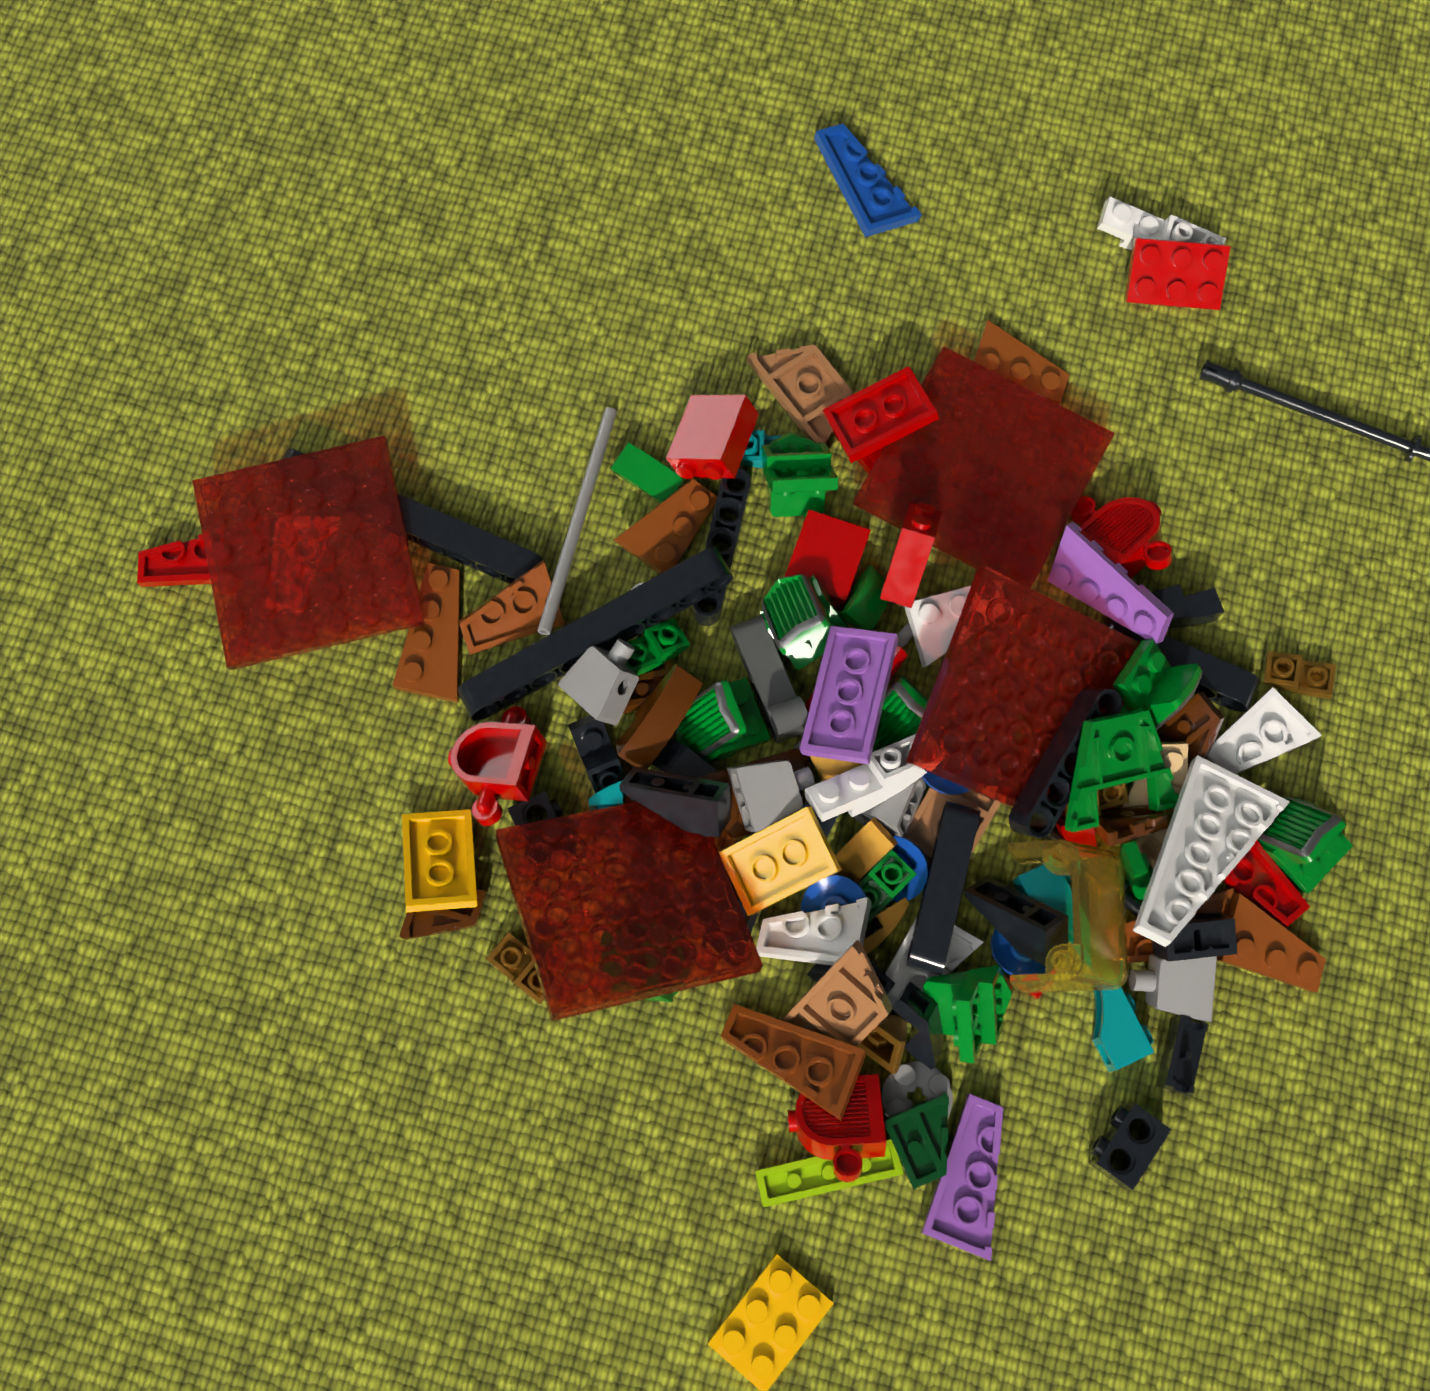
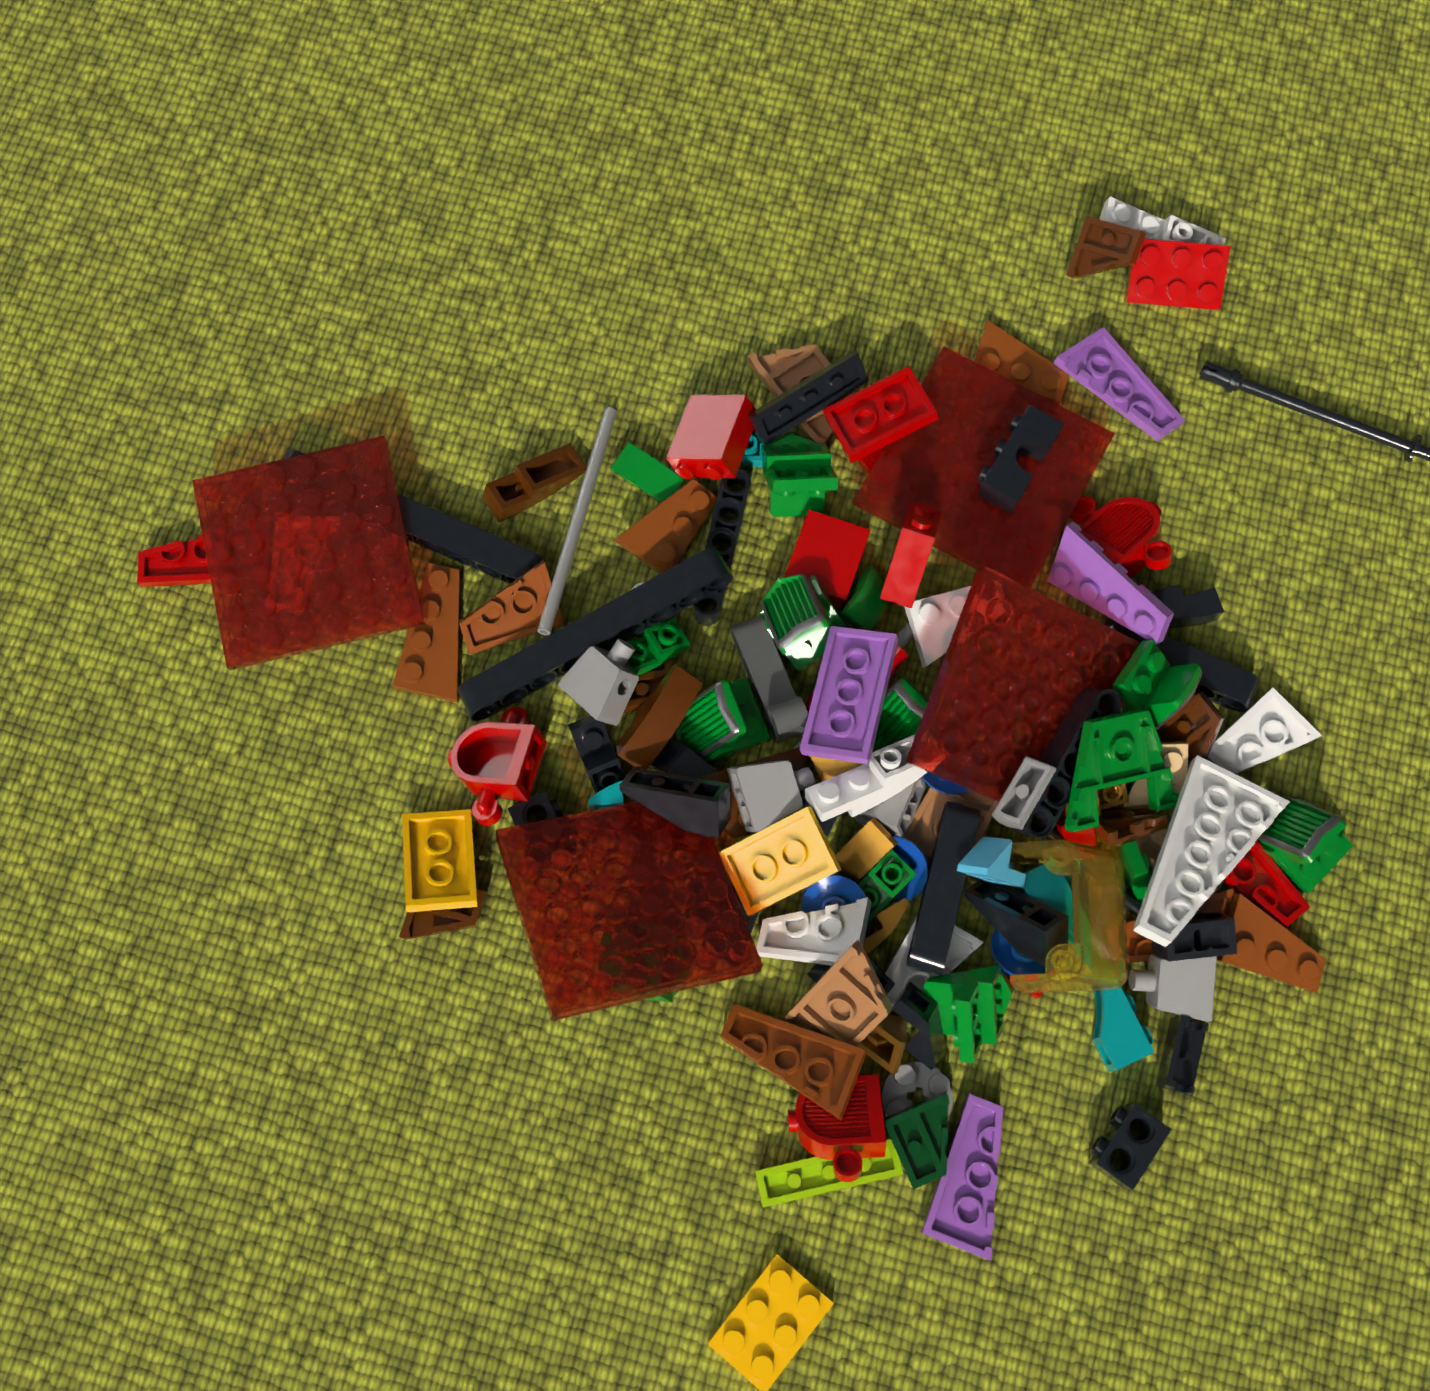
pearl gold slope [485,932,563,1005] -> none
blue wing [814,124,922,237] -> none
pearl gold slope [1263,651,1336,699] -> none
none -> reddish brown slope [482,443,587,523]
none -> black plate [748,351,869,445]
none -> medium azure slope [957,837,1026,888]
none -> black arch [977,405,1064,514]
none -> light grey slope [992,756,1057,830]
none -> medium lavender wing [1054,327,1185,442]
none -> reddish brown wing [1066,216,1146,279]

